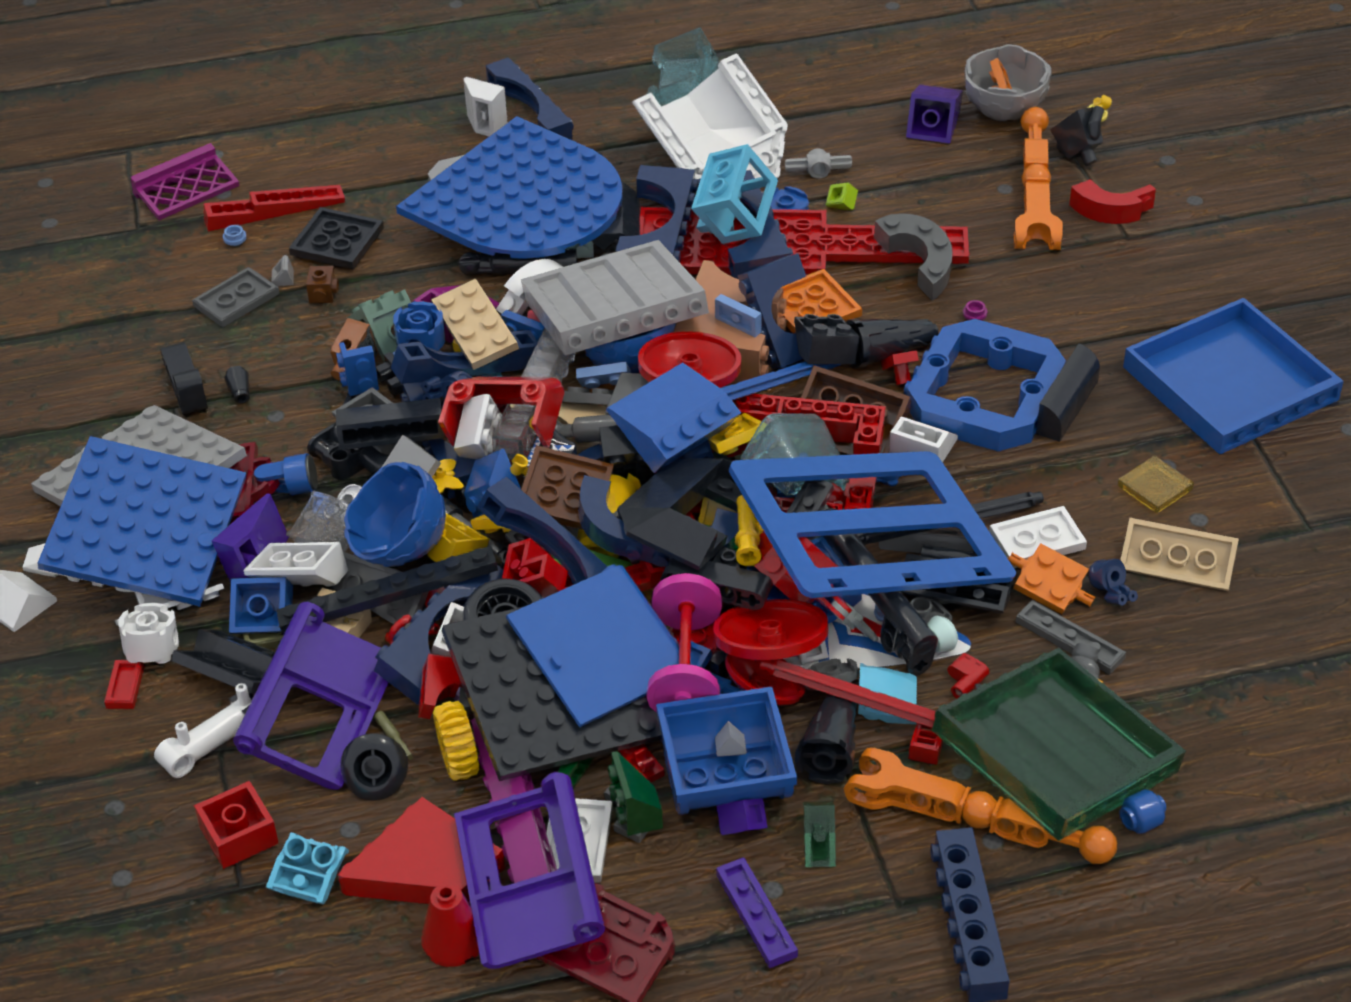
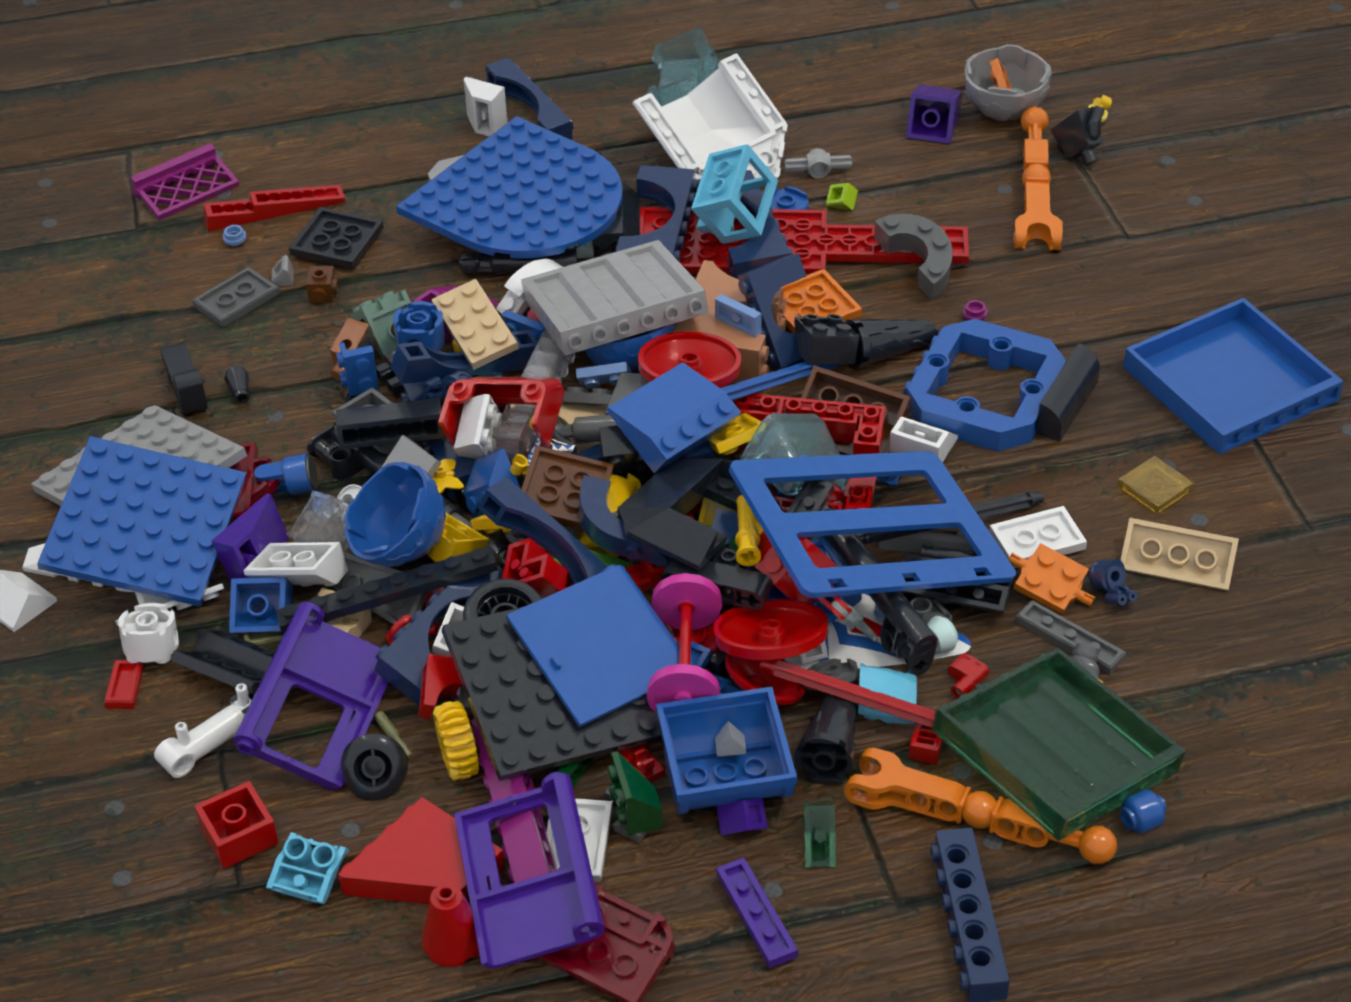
red tile [881,350,919,385] -> none
red arch [1069,179,1156,224] -> none

